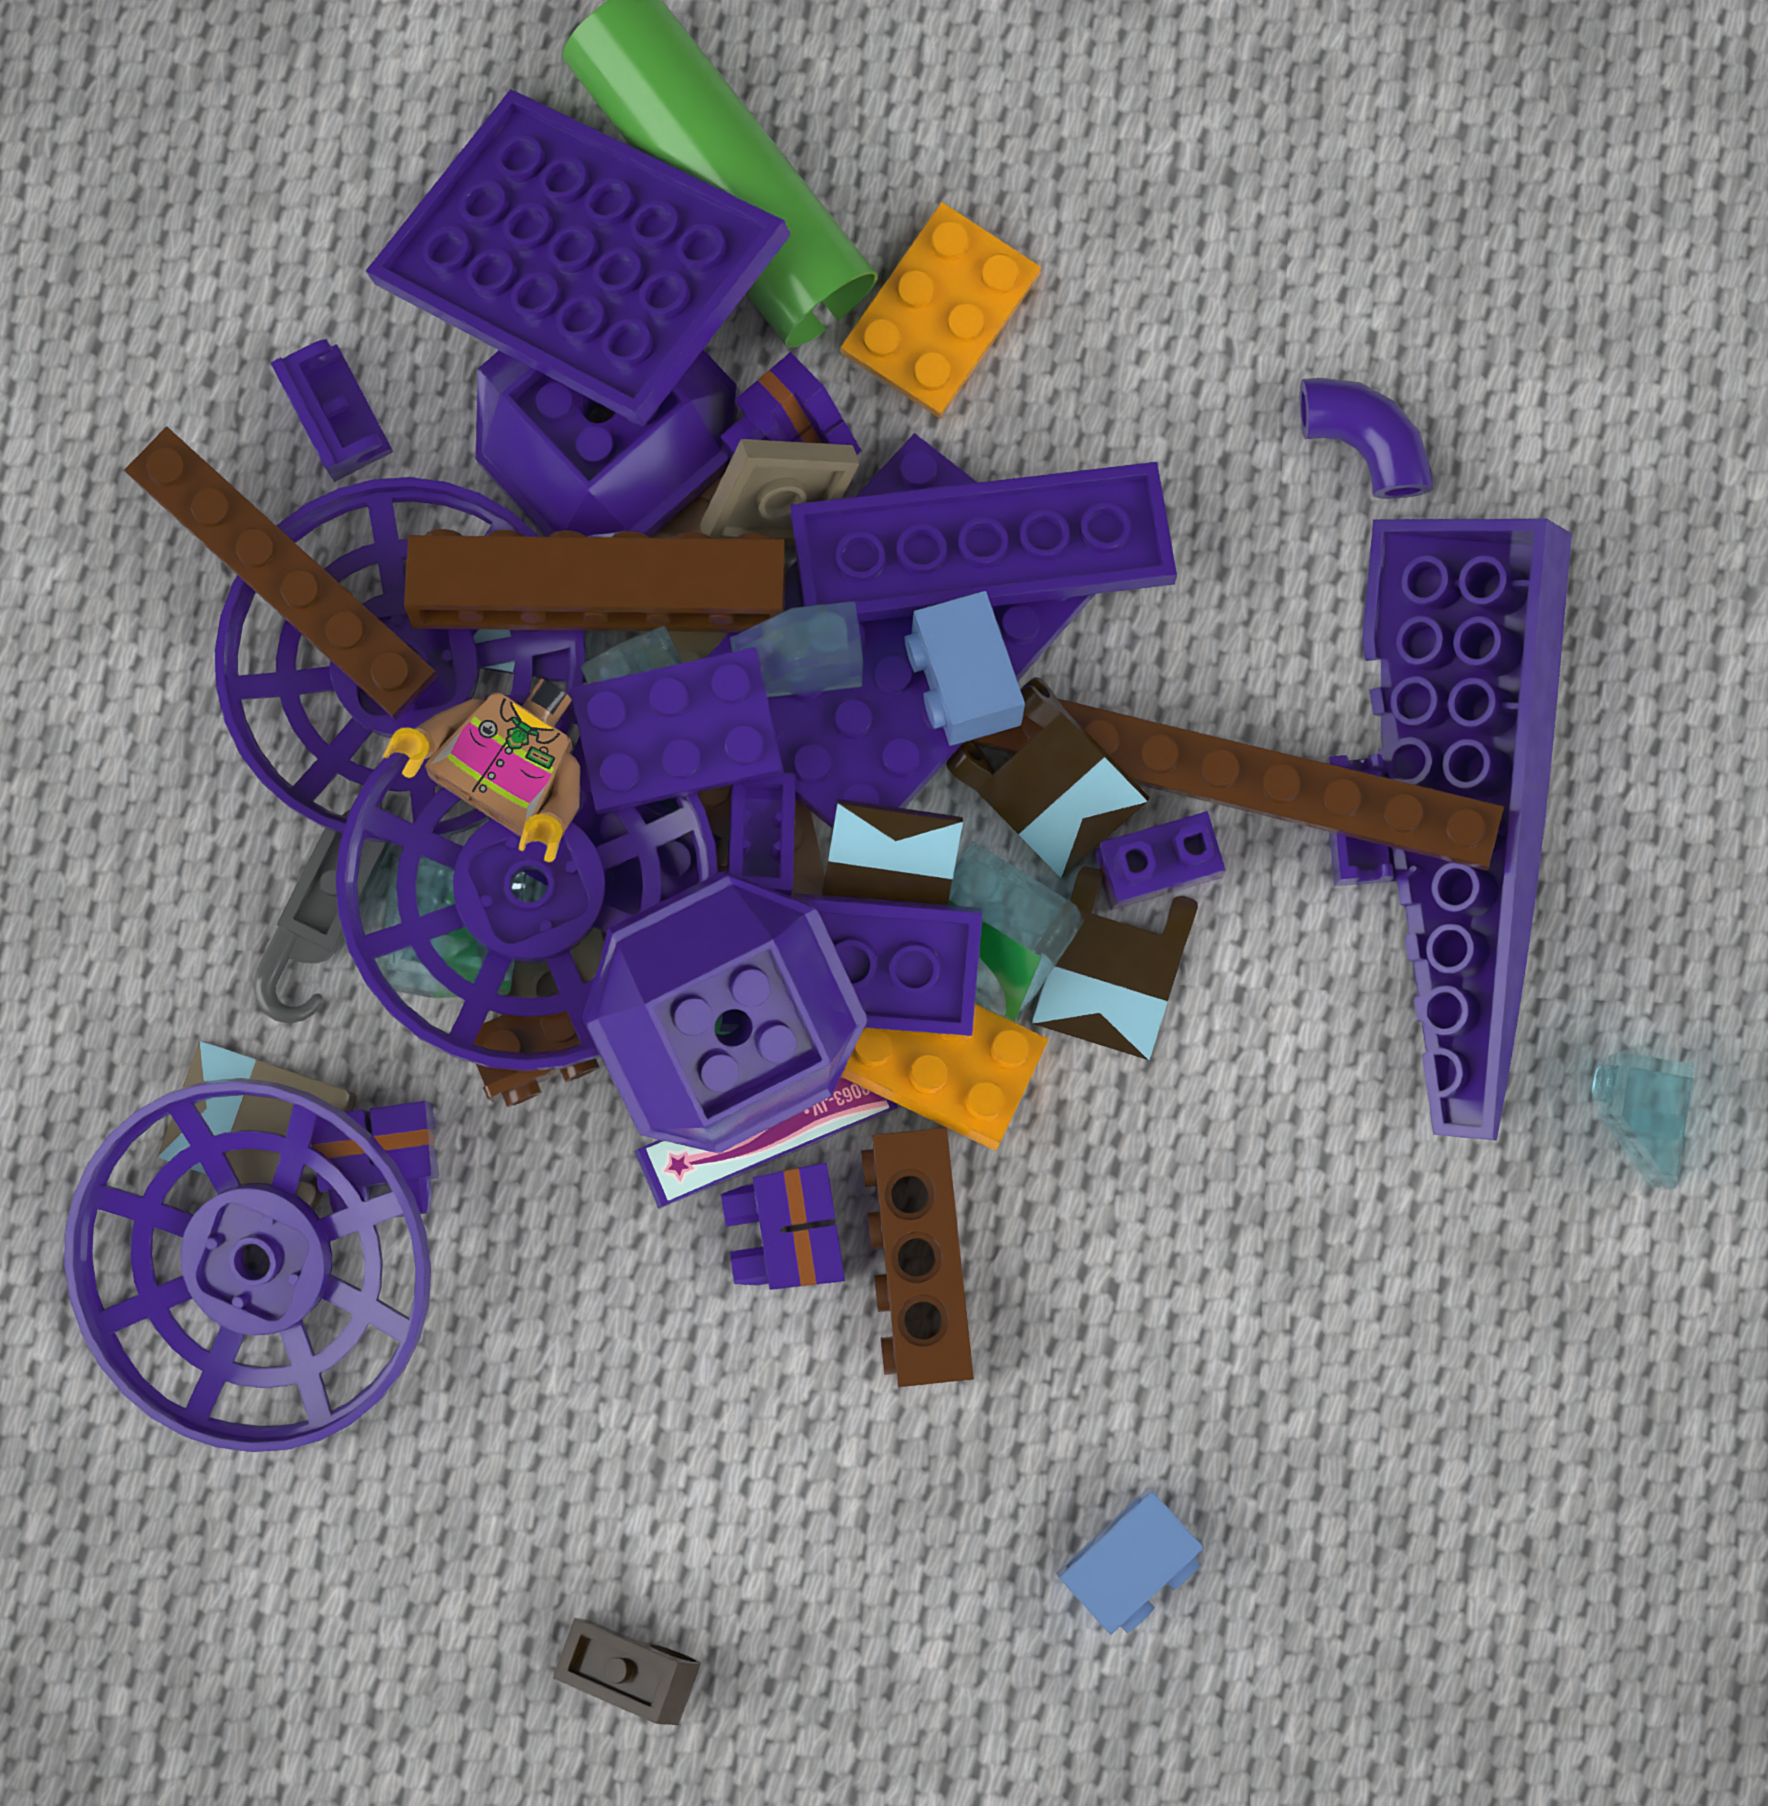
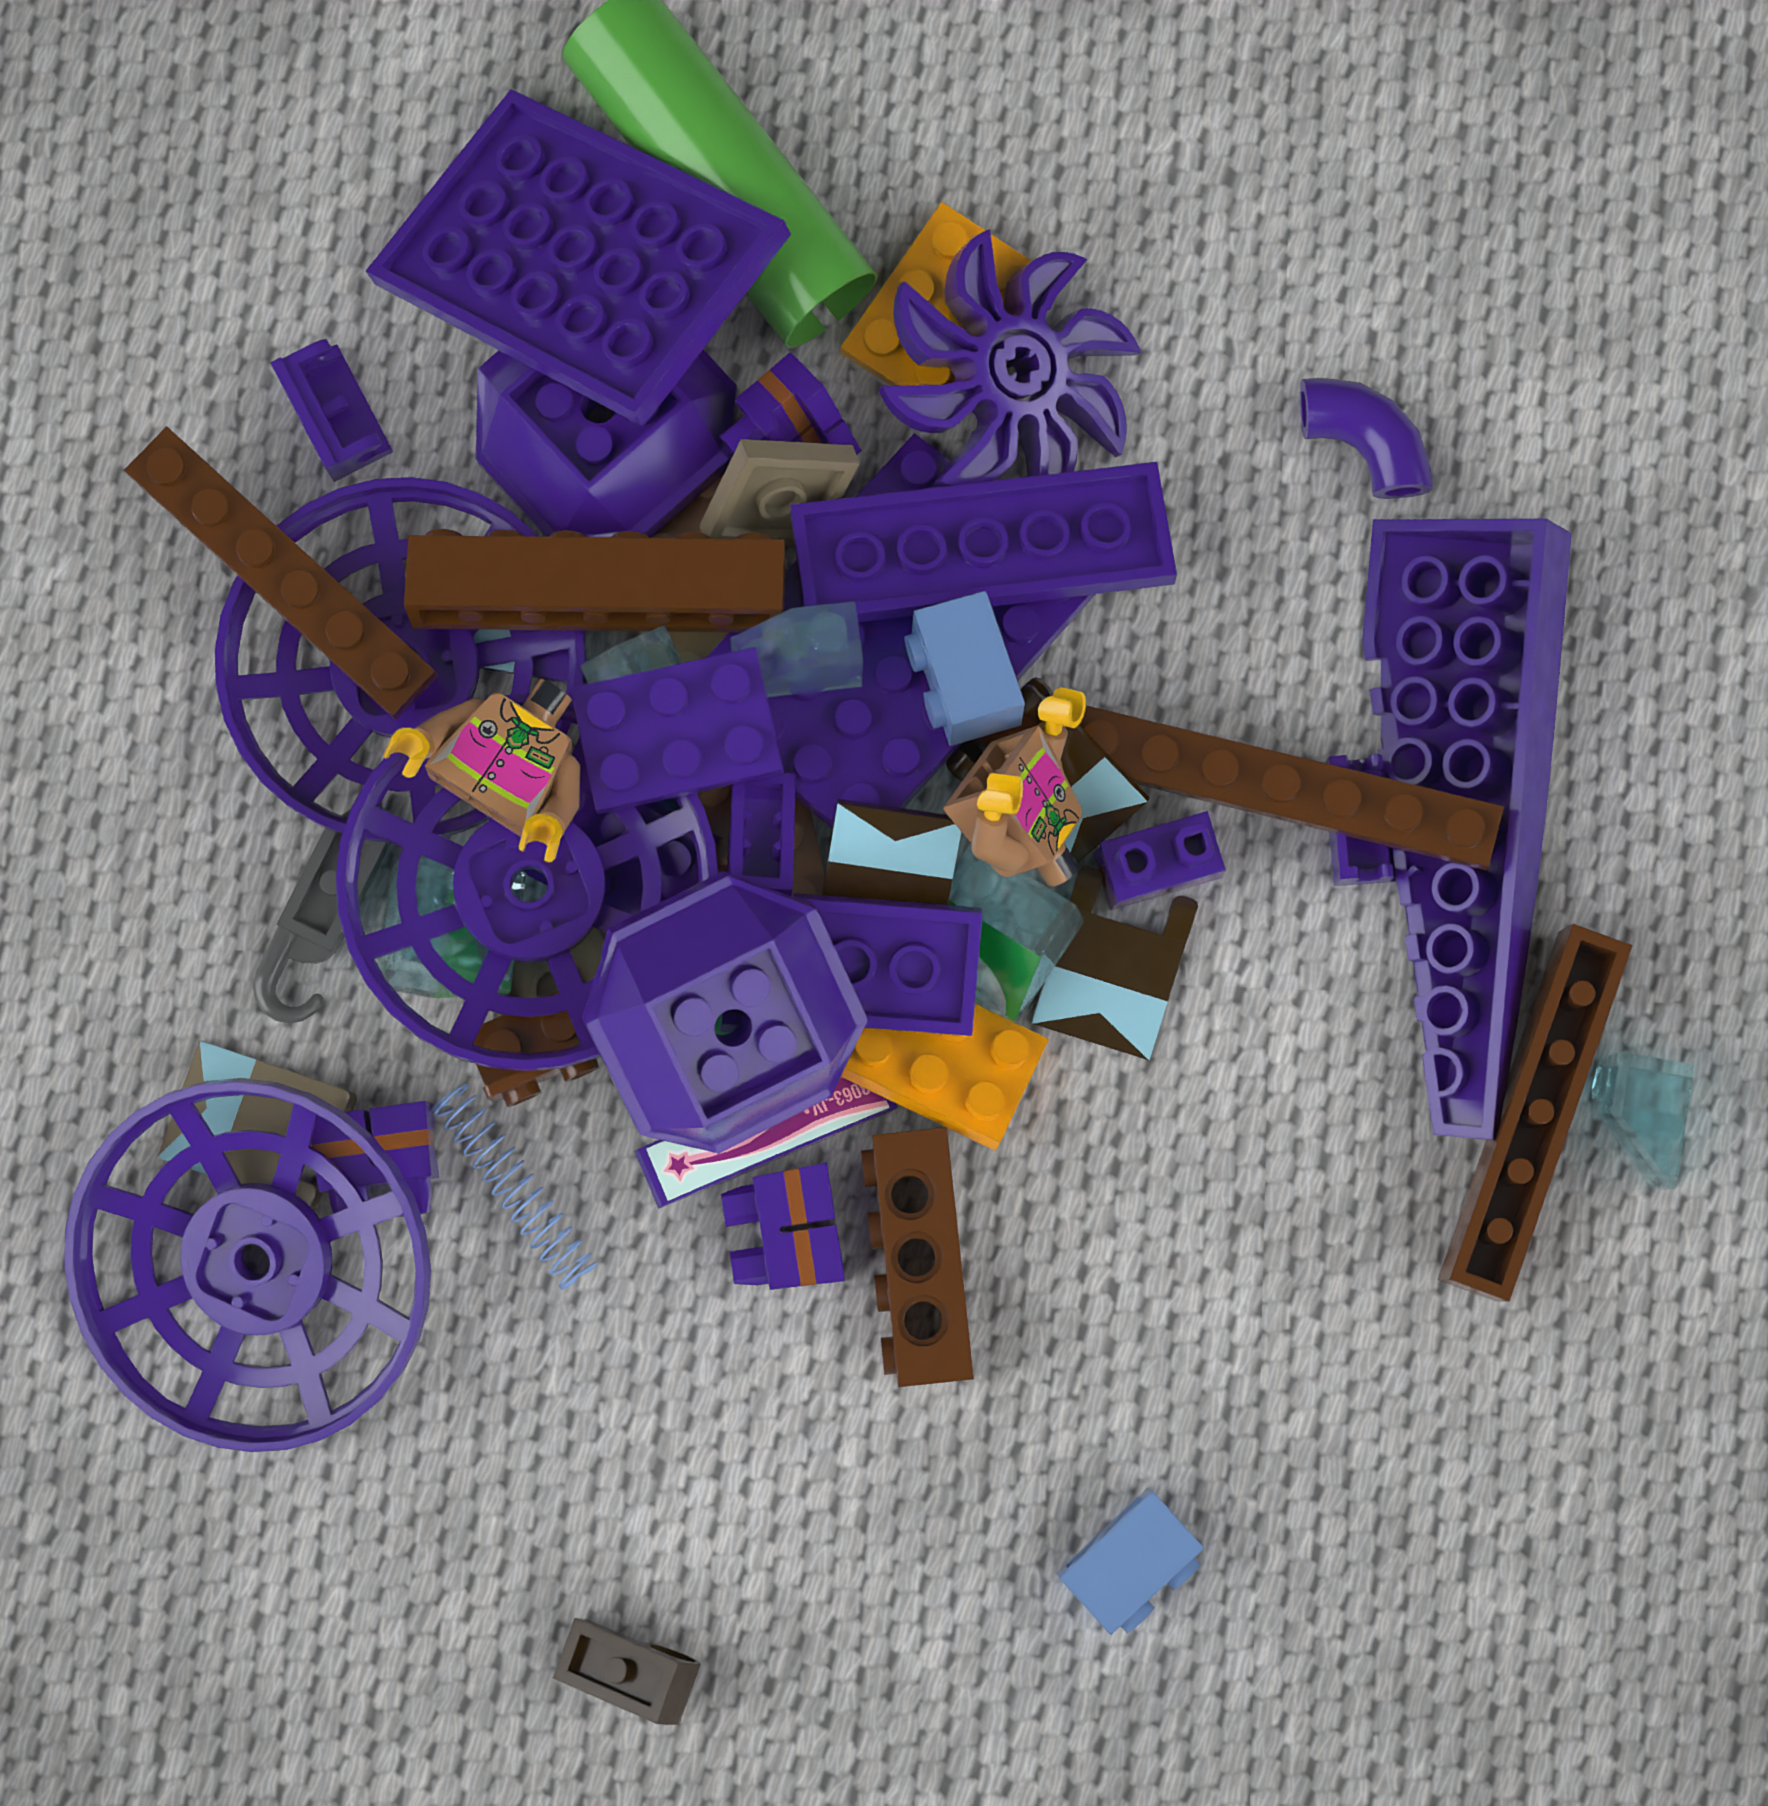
none -> light blue piece [431,1083,598,1290]
none -> dark purple piece [878,229,1141,487]
none -> torso [943,687,1086,887]
none -> reddish brown brick [1437,924,1633,1302]

